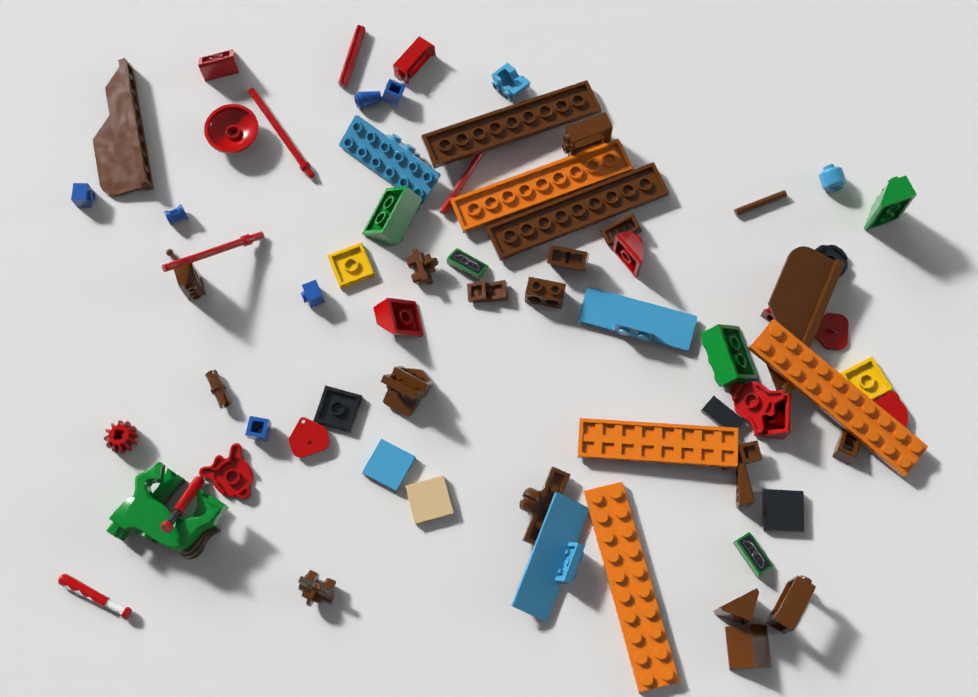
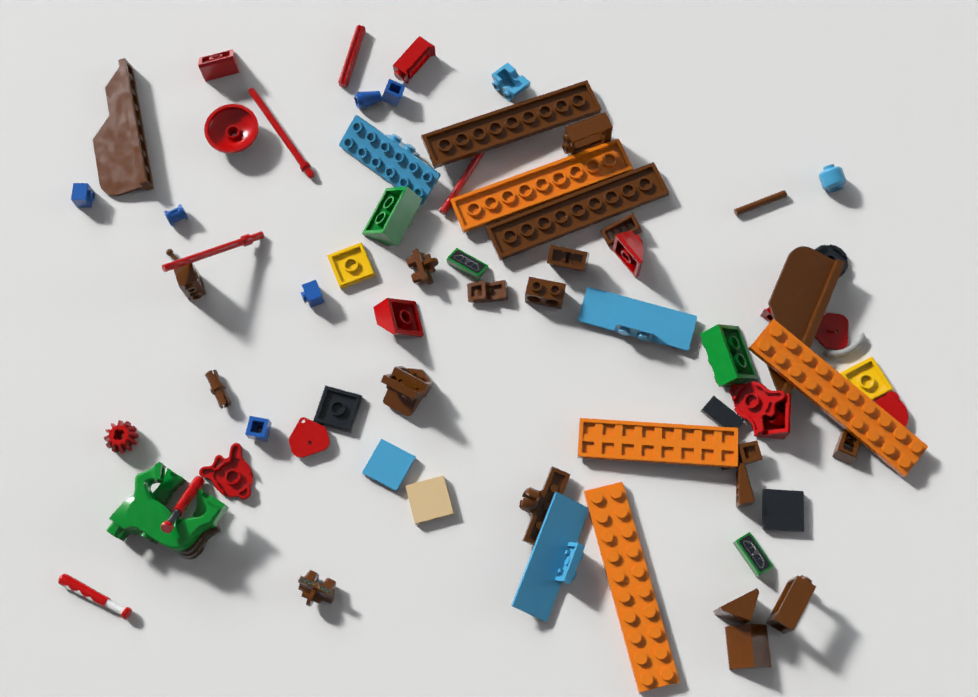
green slope [864,175,917,231] -> none
none -> light grey piece [823,333,866,358]

